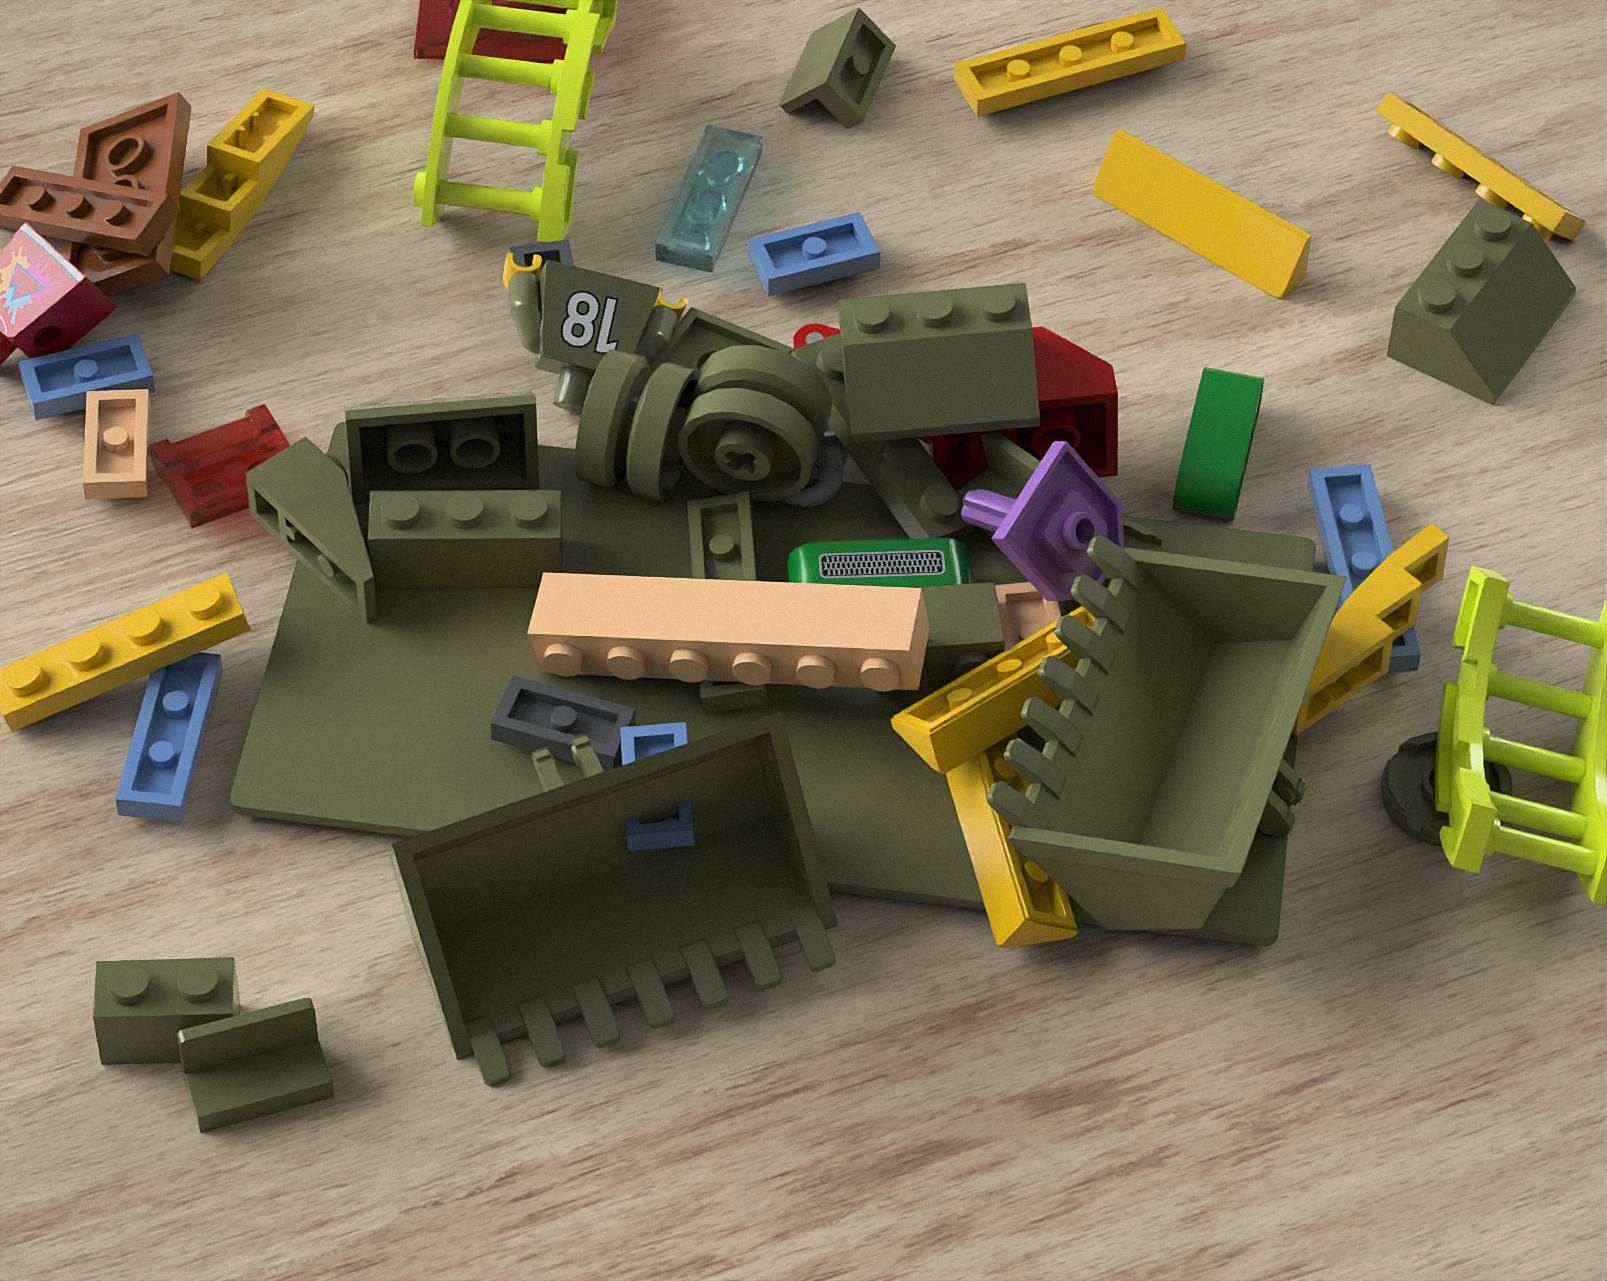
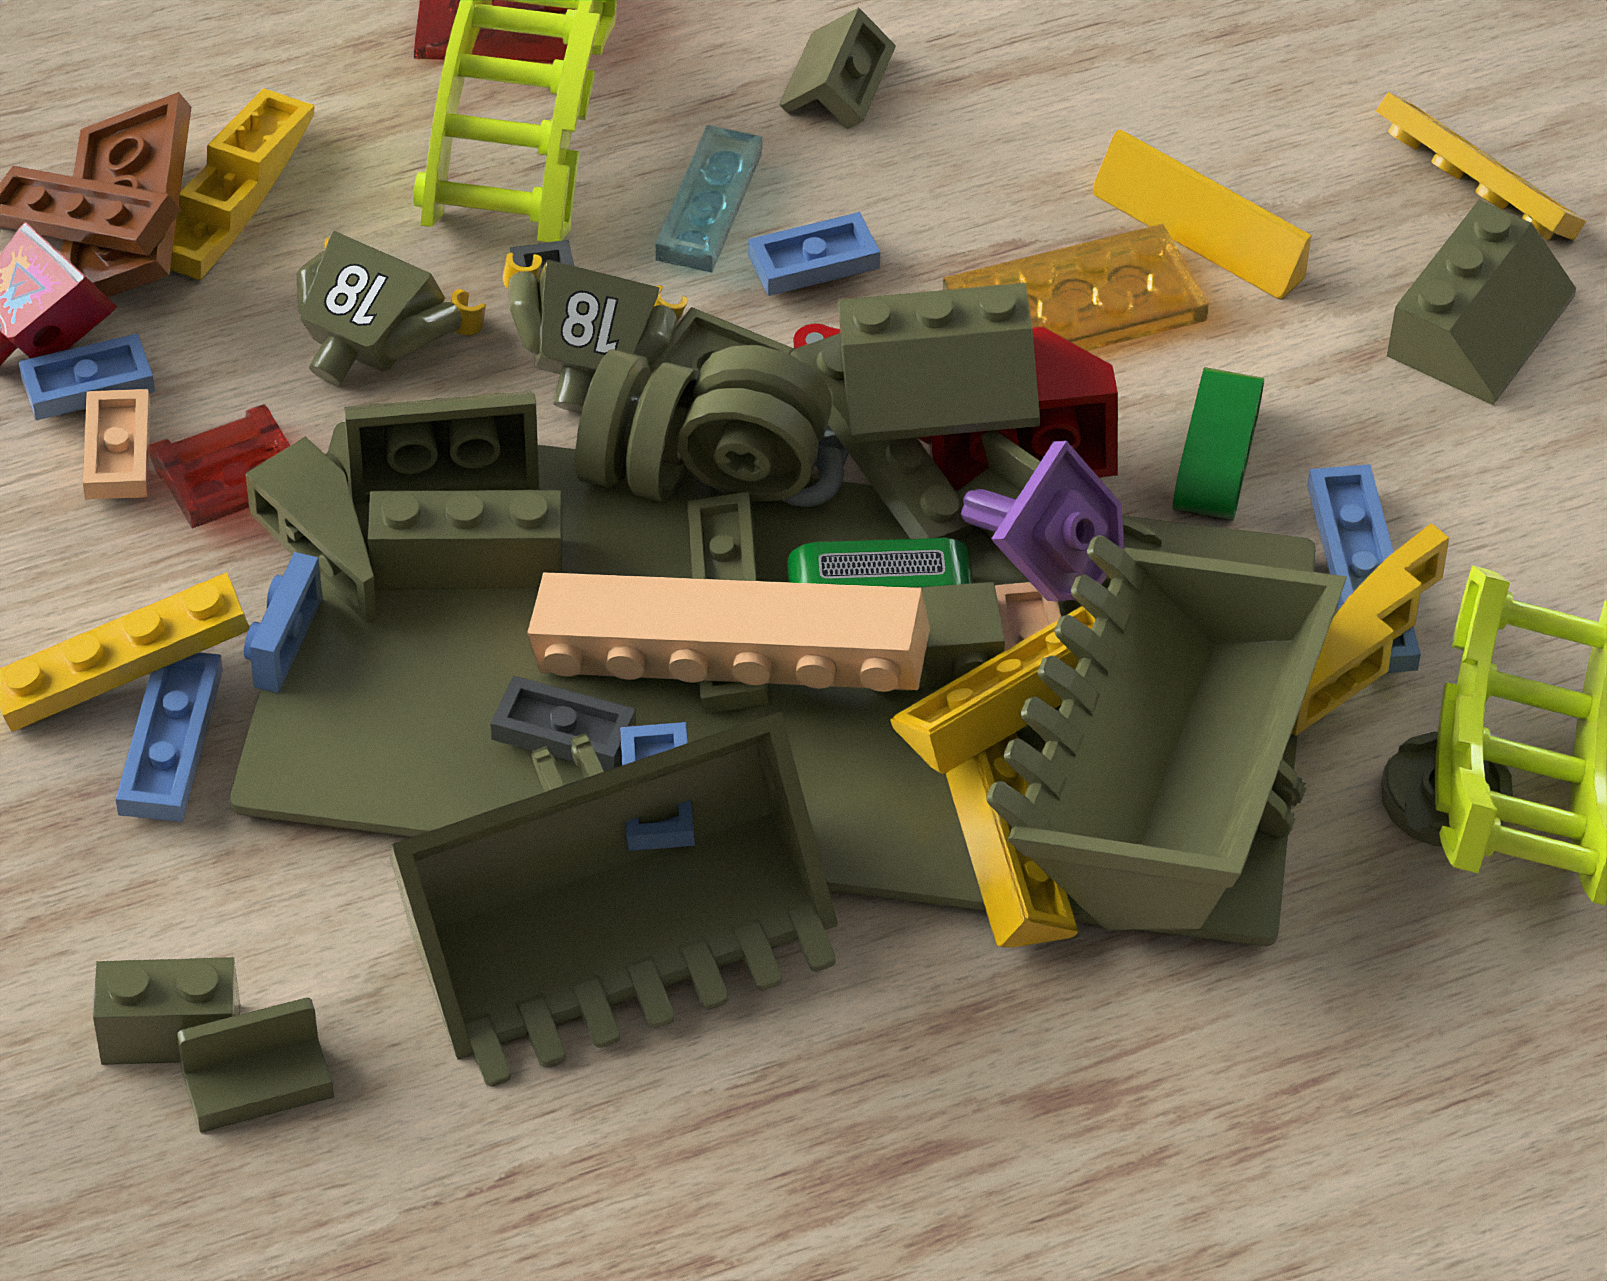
yellow plate [954,7,1186,117] -> none
none -> medium blue plate [244,552,323,693]
none -> olive torso [297,231,486,386]
none -> clear yellow plate [942,224,1209,351]

